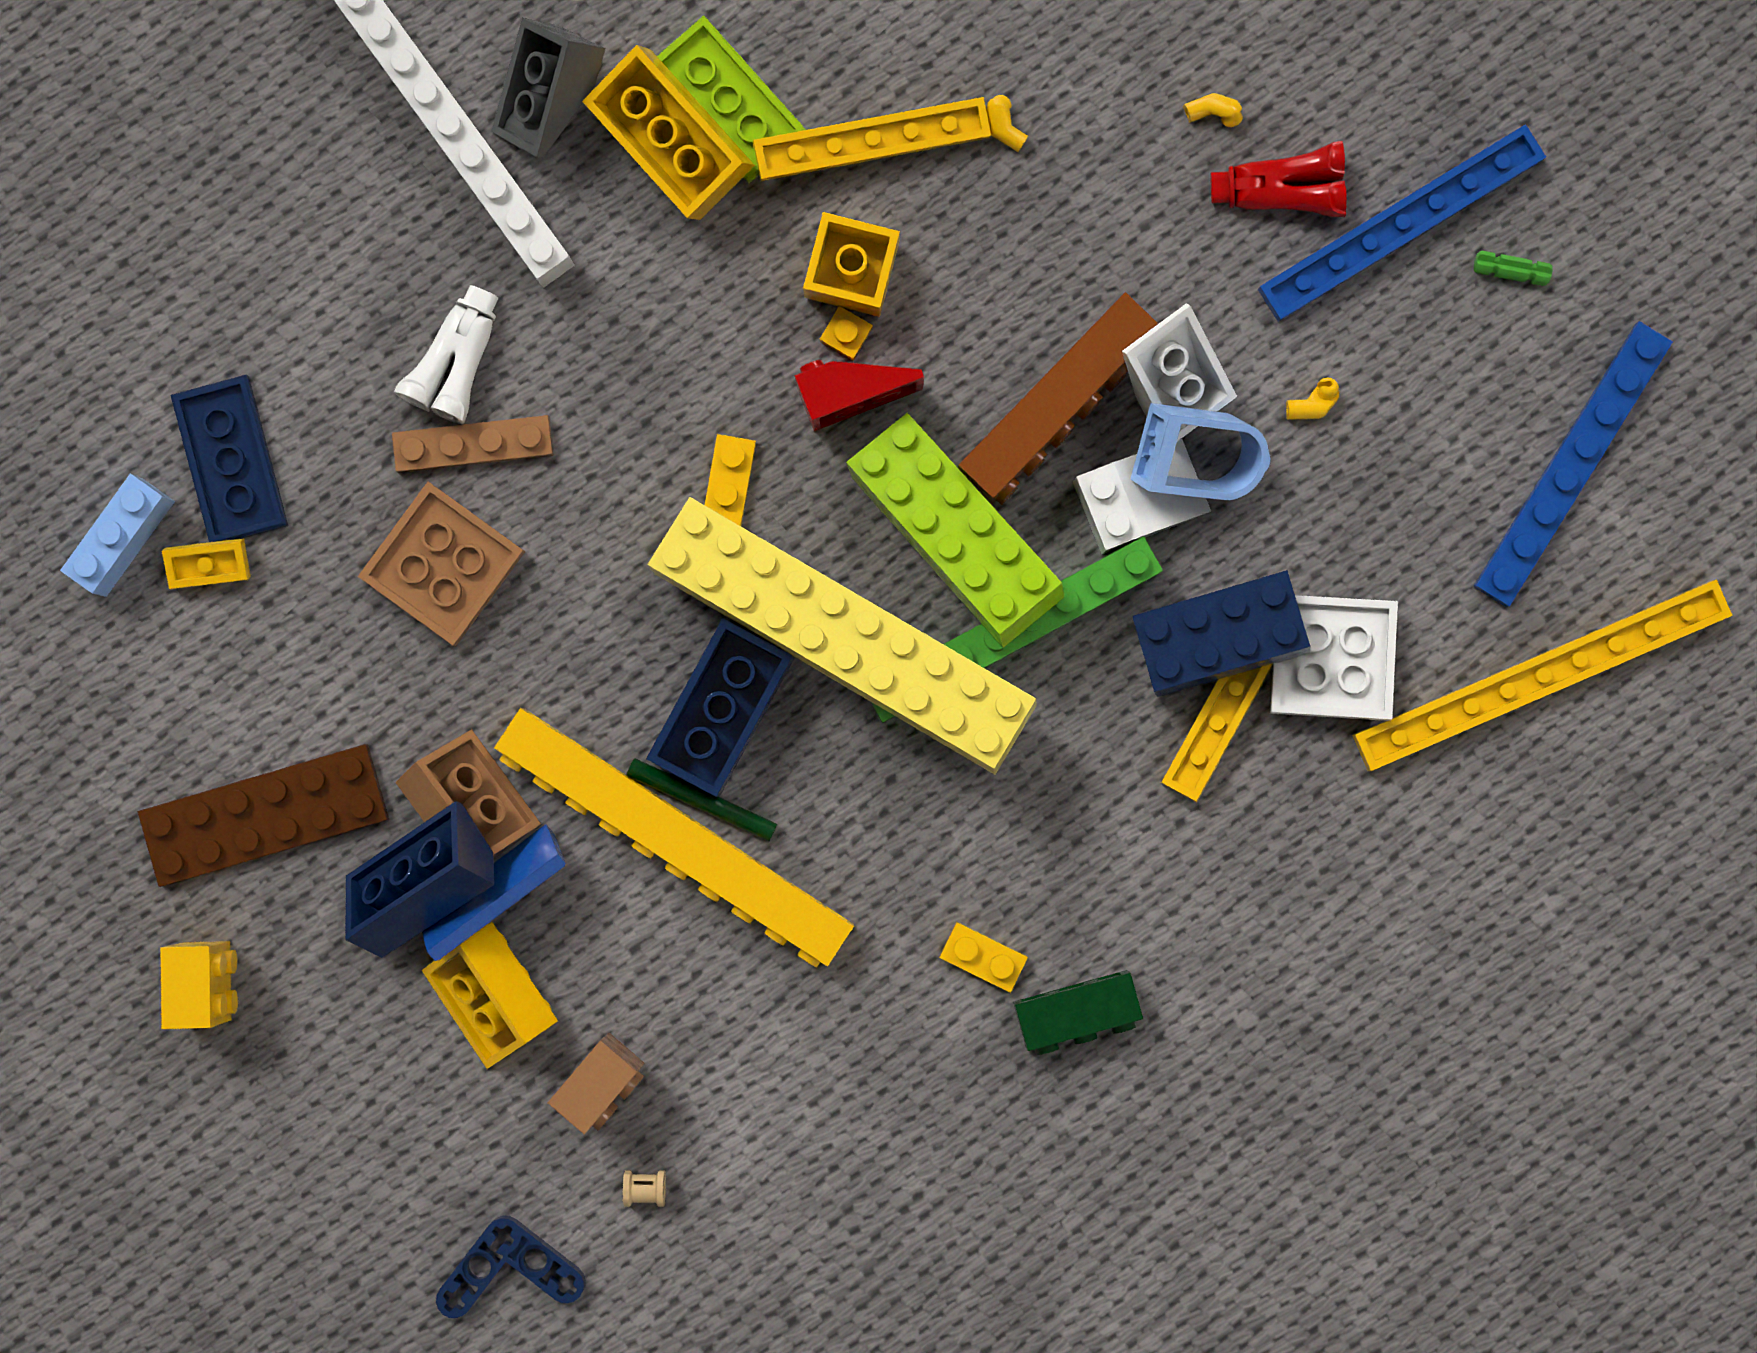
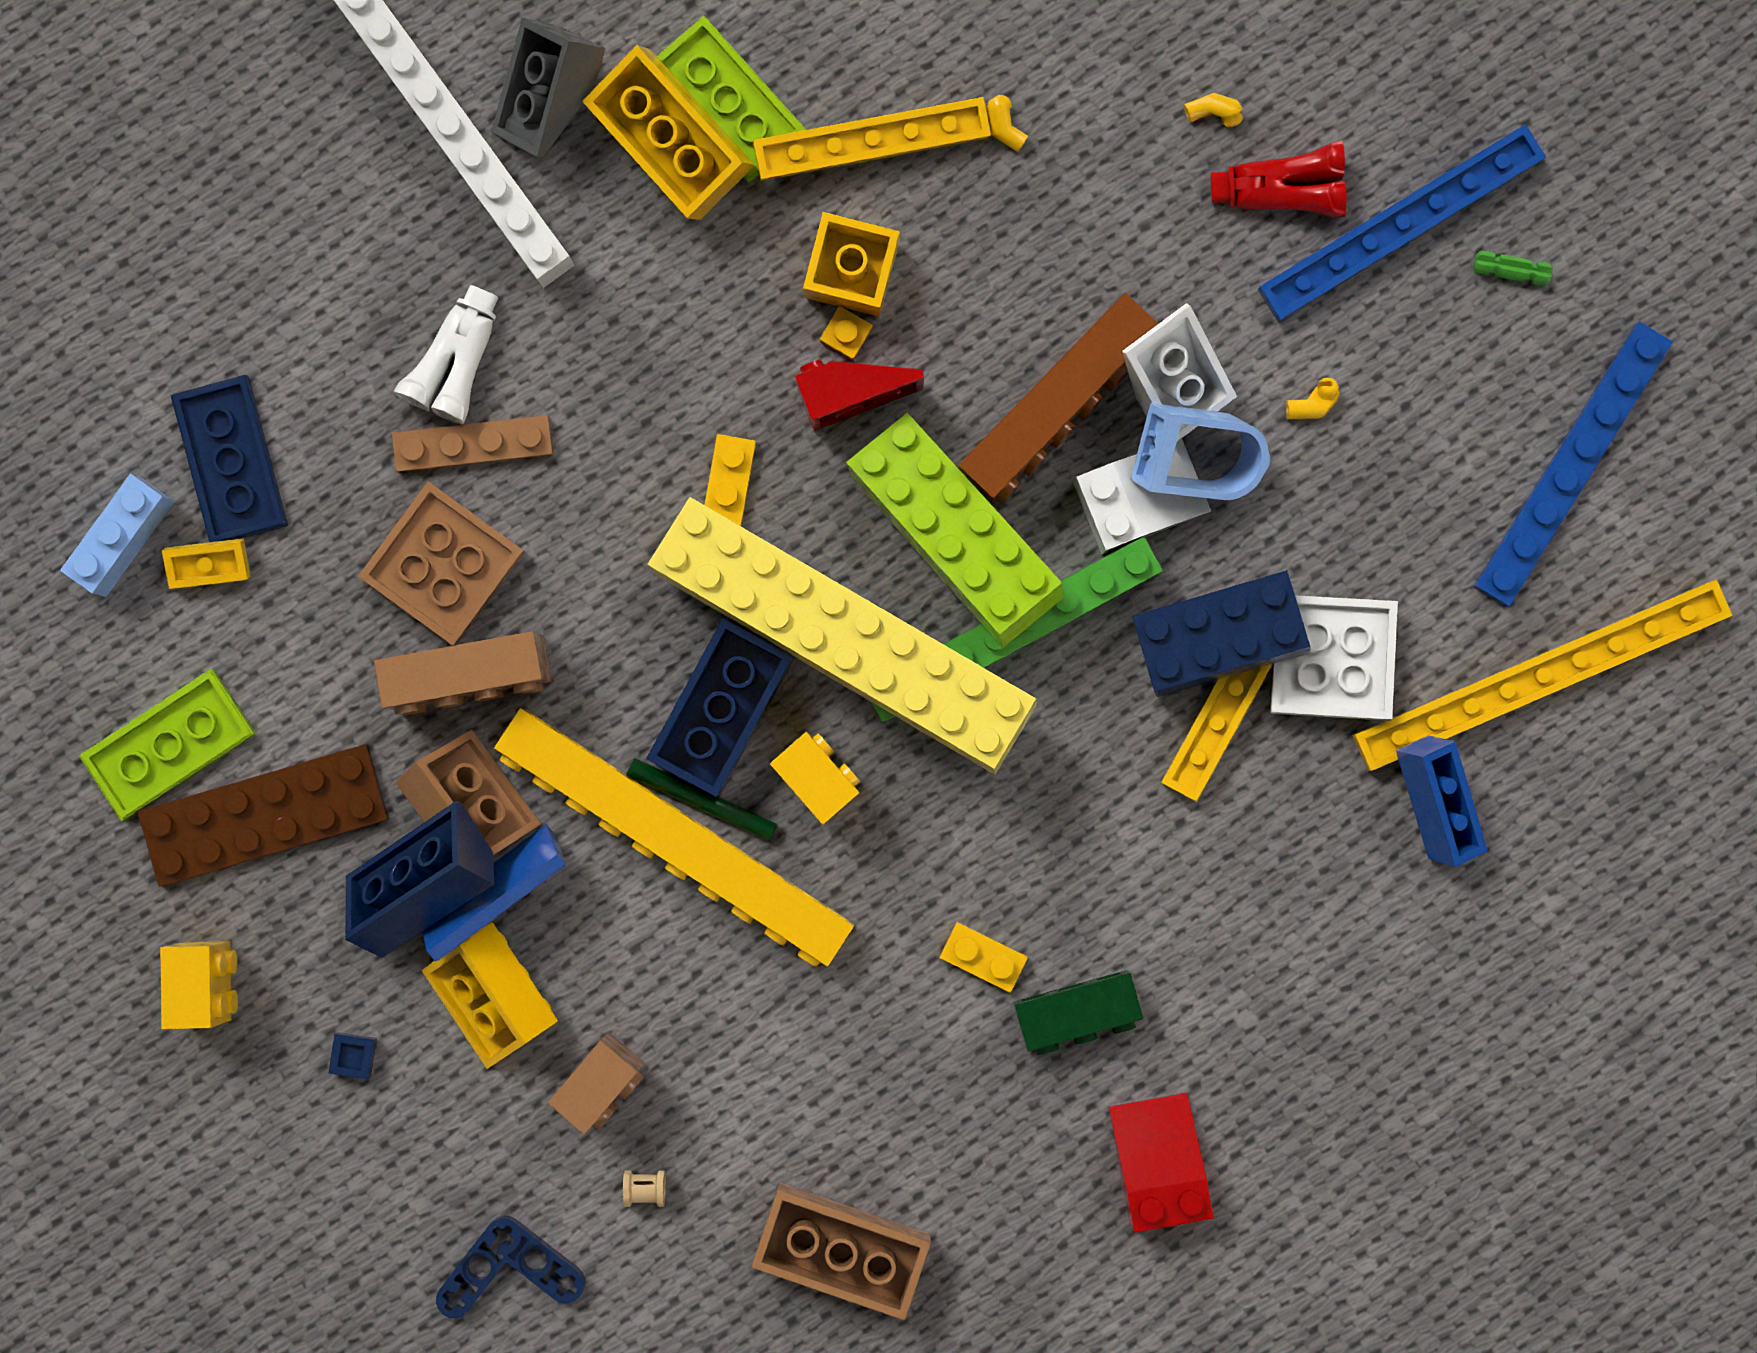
none -> lime tile [79,668,256,821]
none -> dark blue plate [328,1032,377,1079]
none -> medium nougat brick [374,631,552,716]
none -> medium nougat brick [751,1182,931,1320]
none -> yellow brick [770,732,861,825]
none -> red slope [1109,1093,1214,1233]
none -> blue brick [1396,735,1488,867]

